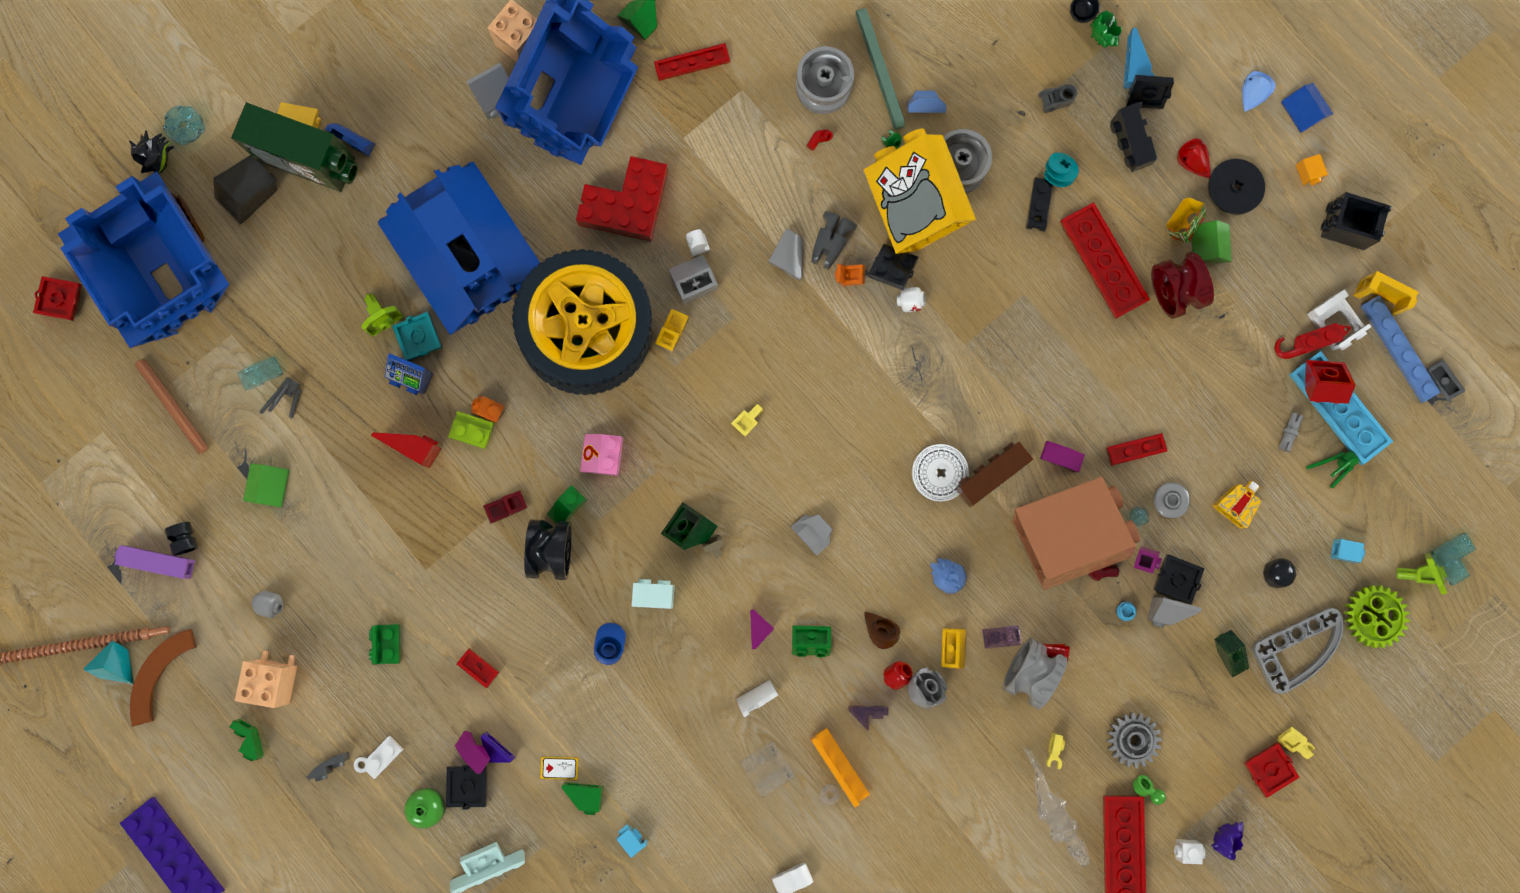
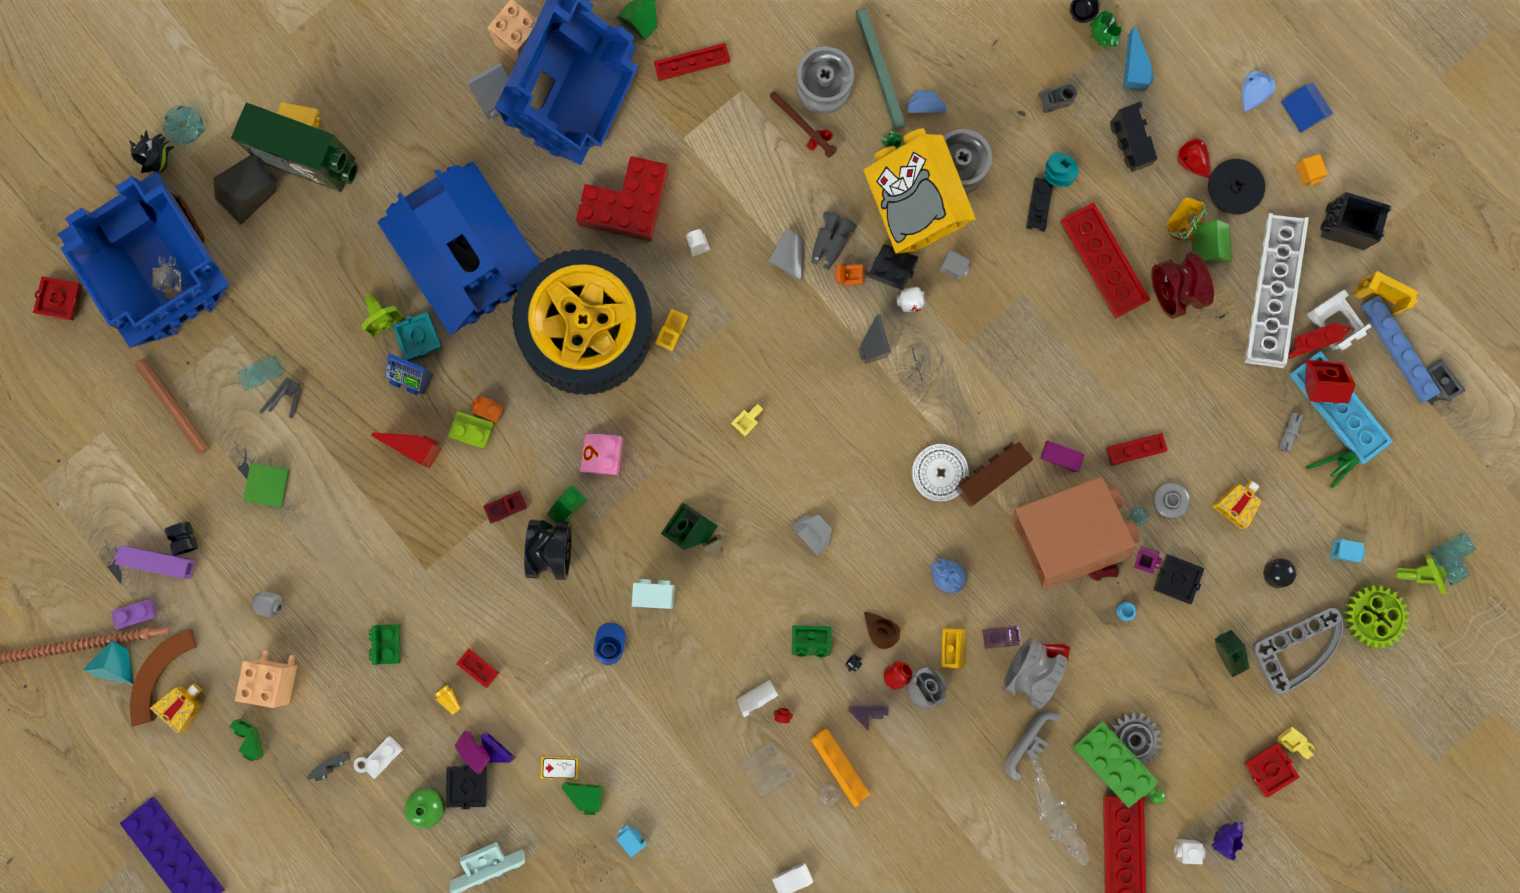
blue slope [325,123,376,157] -> none
light grey slope [668,255,718,304] -> none
magenta slope [750,610,774,649] -> none
light yellow plate [1046,732,1065,769] -> none
black plate [1126,75,1174,109] -> none
light grey slope [1147,597,1202,628] -> none
none -> medium lavender plate [111,599,157,630]
none -> yellow torso [150,683,202,733]
none -> clear brick [152,256,181,292]
none -> yellow cone [434,685,461,715]
none -> copper bar [770,92,837,158]
none -> red plate [773,708,793,724]
none -> black plate [845,654,862,672]
none -> dark grey slope [858,315,891,364]
none -> light grey brick [939,250,971,280]
none -> light grey piece [1005,710,1061,782]
none -> bright green plate [1073,721,1159,808]
none -> white tile [1244,213,1309,368]

